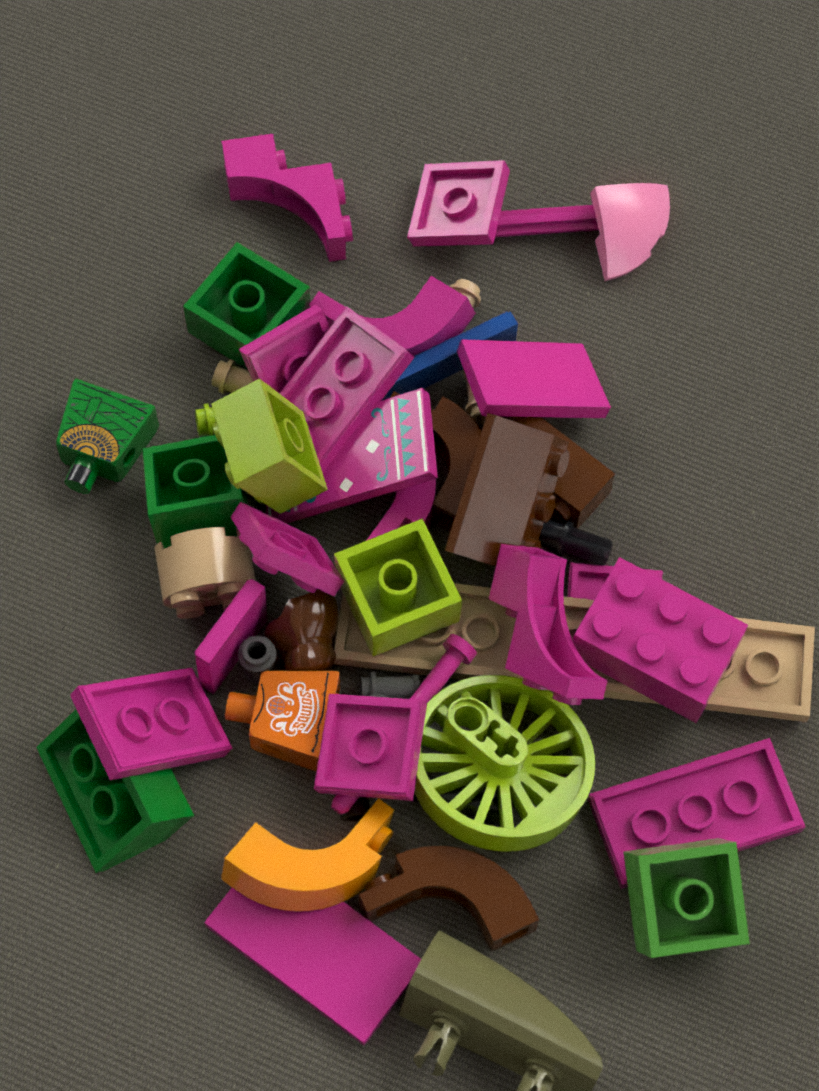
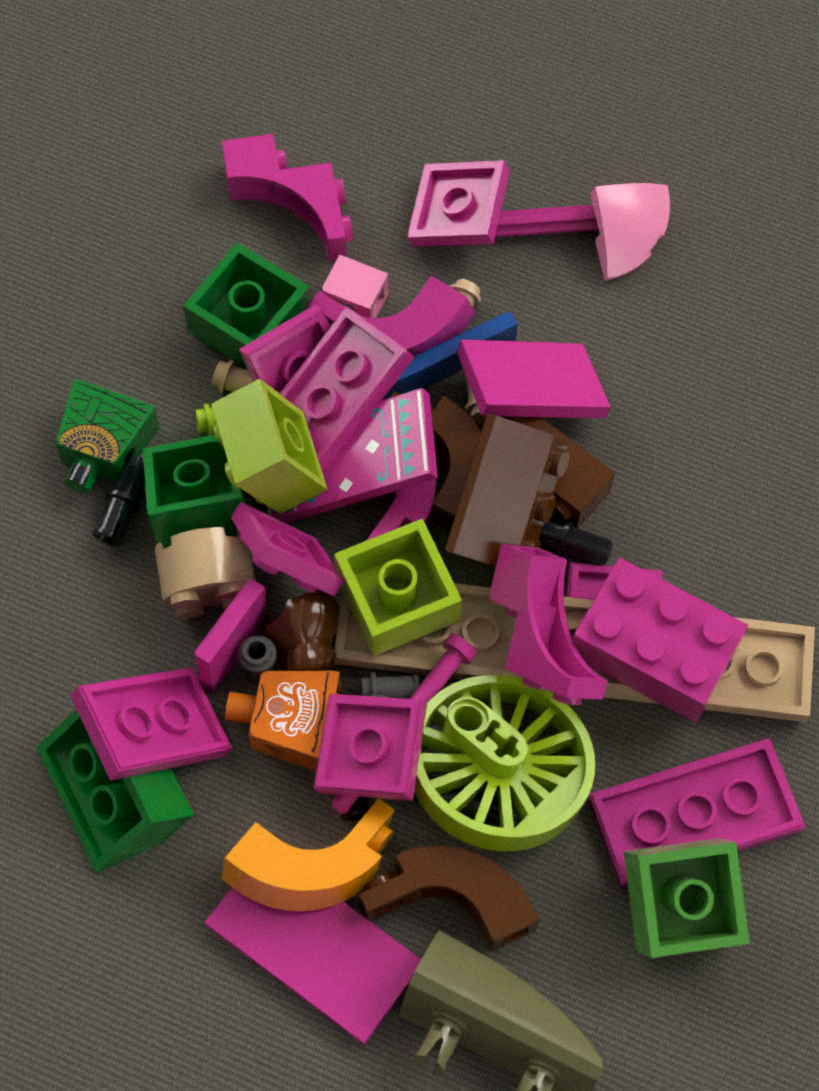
none -> black axle [92,456,145,546]
none -> bright pink panel [322,254,388,318]

